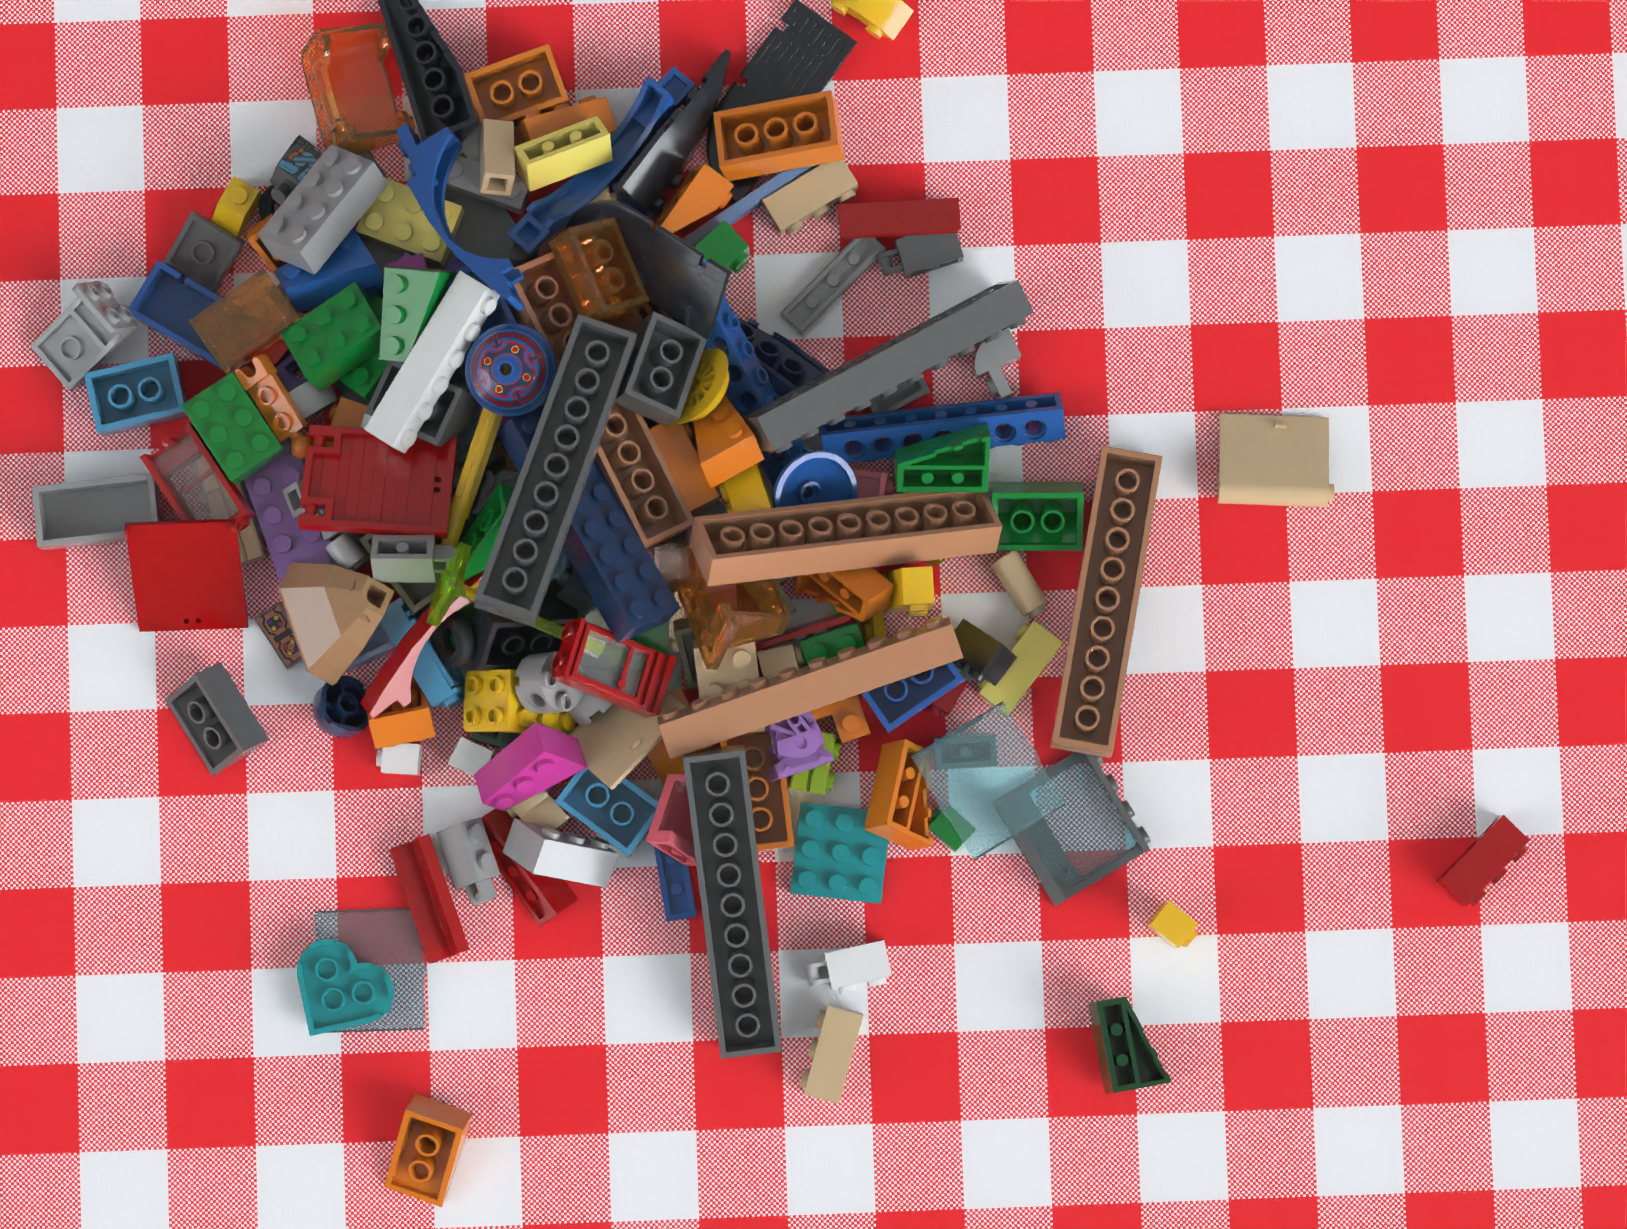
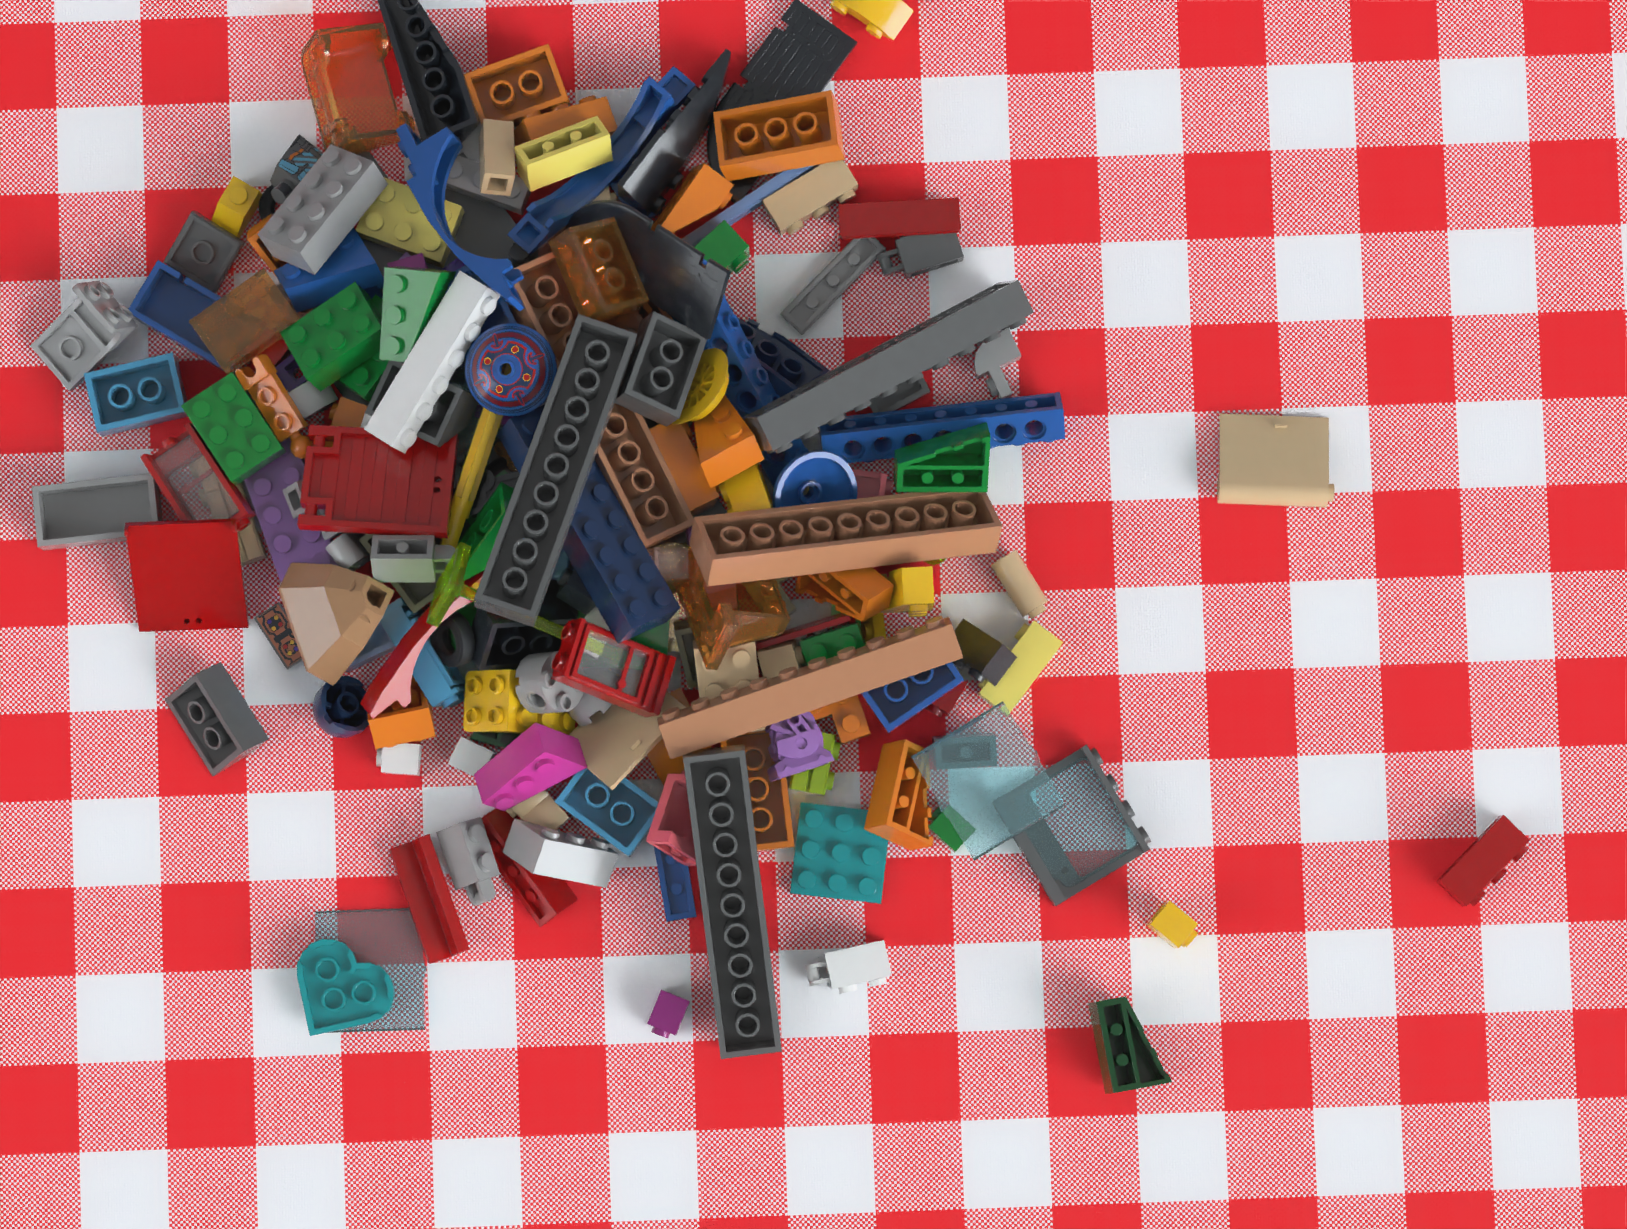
orange slope [384,1093,473,1207] -> none
tan brick [799,1005,863,1104] -> none
green slope [991,482,1084,551] -> none
nougat brick [1050,446,1163,758] -> none
none -> magenta brick [647,990,690,1039]

